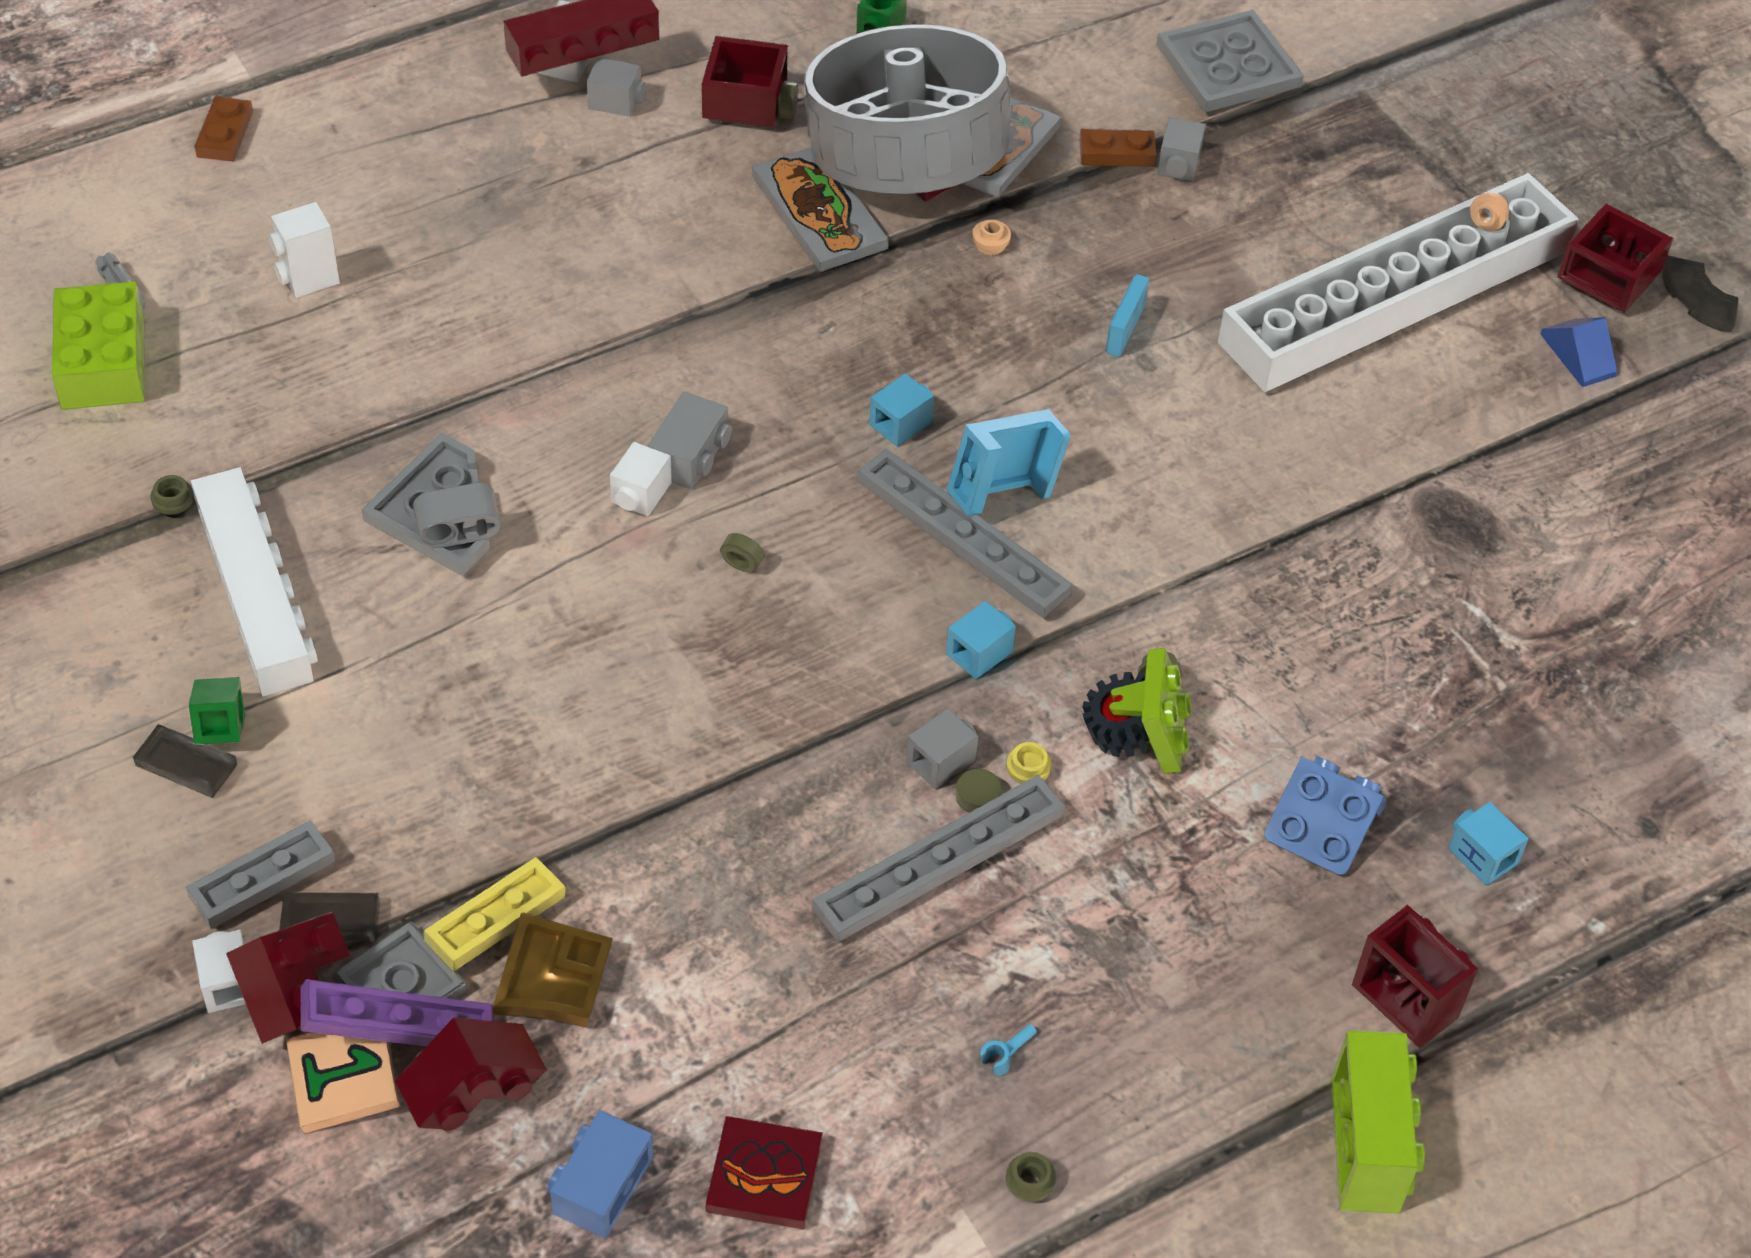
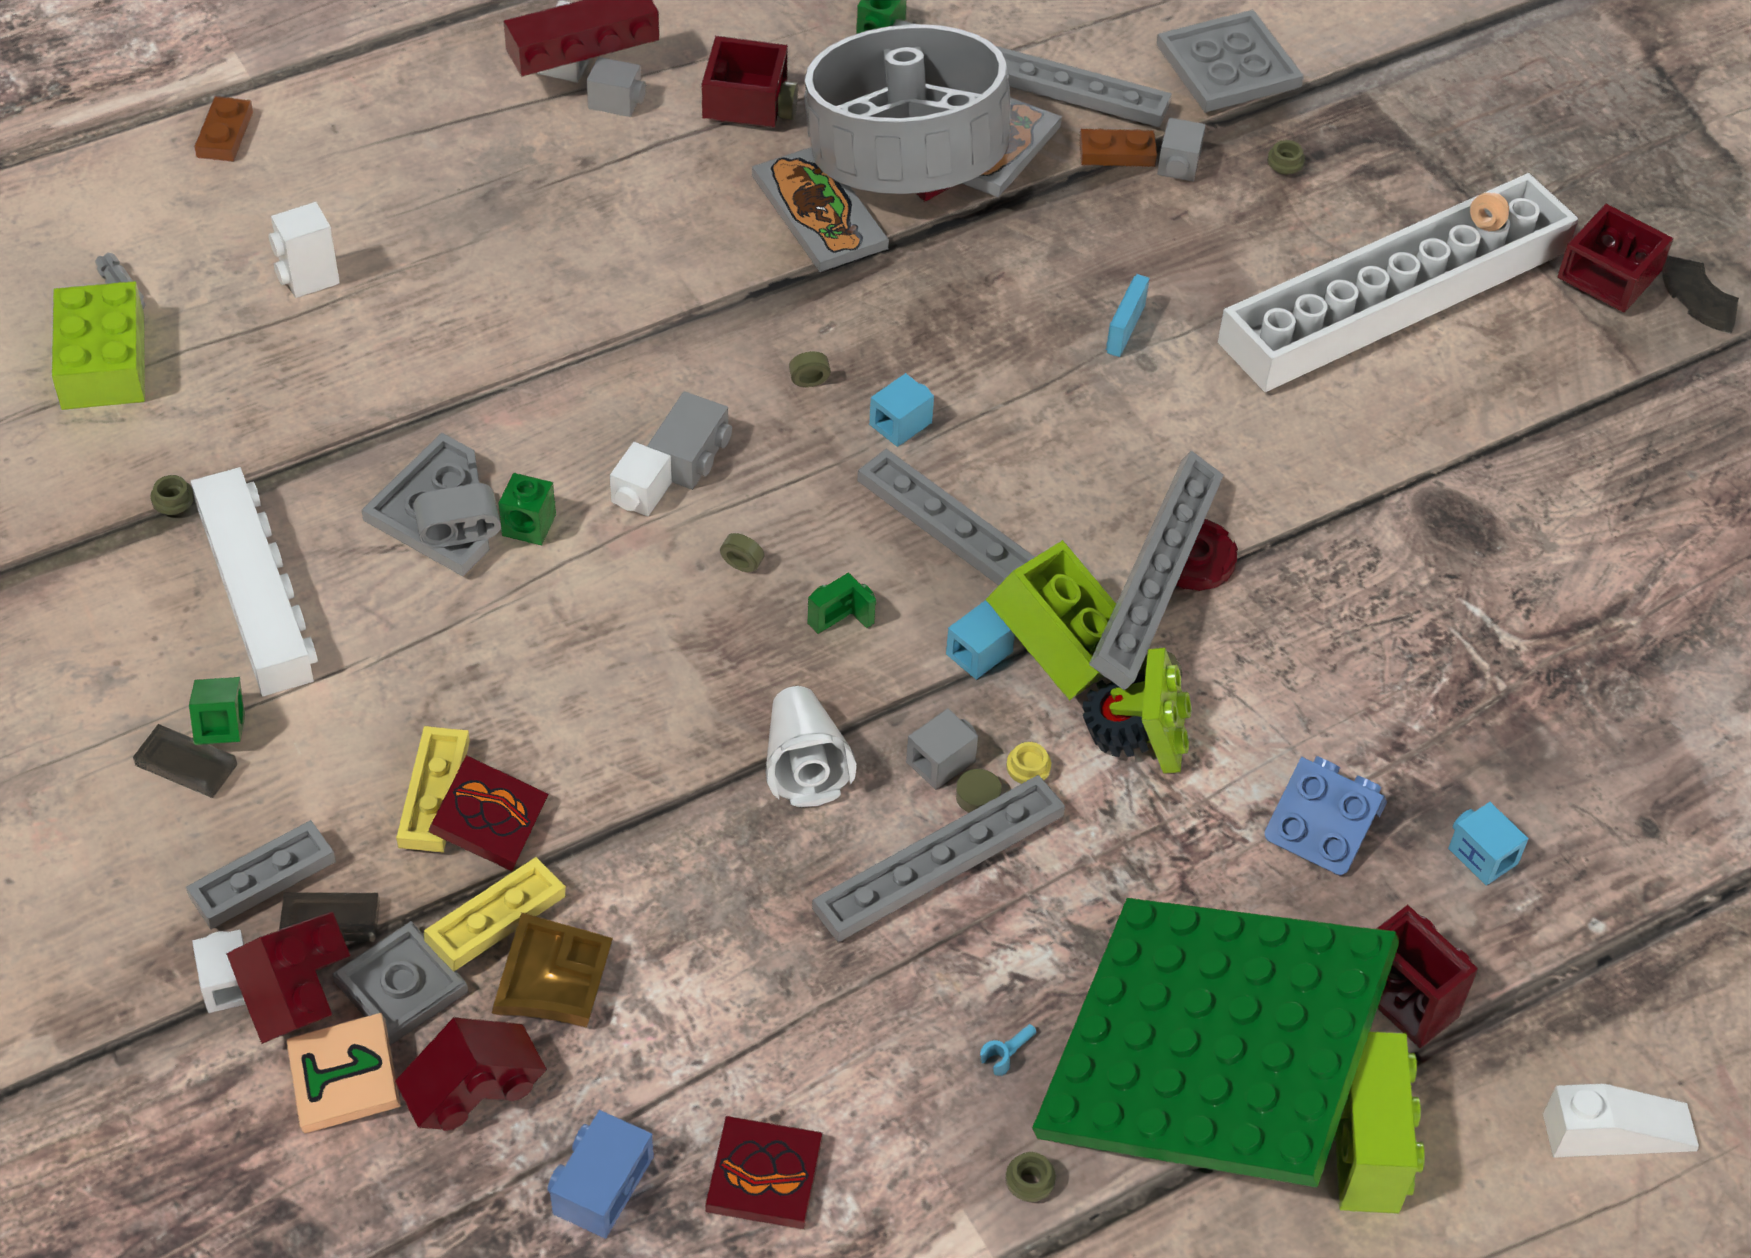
medium lavender tile [300,979,493,1047] -> none
medium azure panel [947,409,1070,516] -> none
light nougat plate [972,220,1011,255] -> none
blue slope [1540,317,1617,387] -> none
none -> light yellow plate [396,726,470,853]
none -> dark red tile [428,755,549,871]
none -> green brick [498,473,556,546]
none -> white cone [765,686,857,807]
none -> olive tile [789,351,831,387]
none -> green bracket [807,572,876,634]
none -> light grey plate [893,19,1172,127]
none -> lime brick [985,540,1116,701]
none -> green plate [1032,898,1399,1188]
none -> light grey plate [1089,451,1224,691]
none -> dark red tile [1176,519,1238,591]
none -> olive plate [1267,140,1305,174]
none -> white slope [1543,1084,1699,1158]

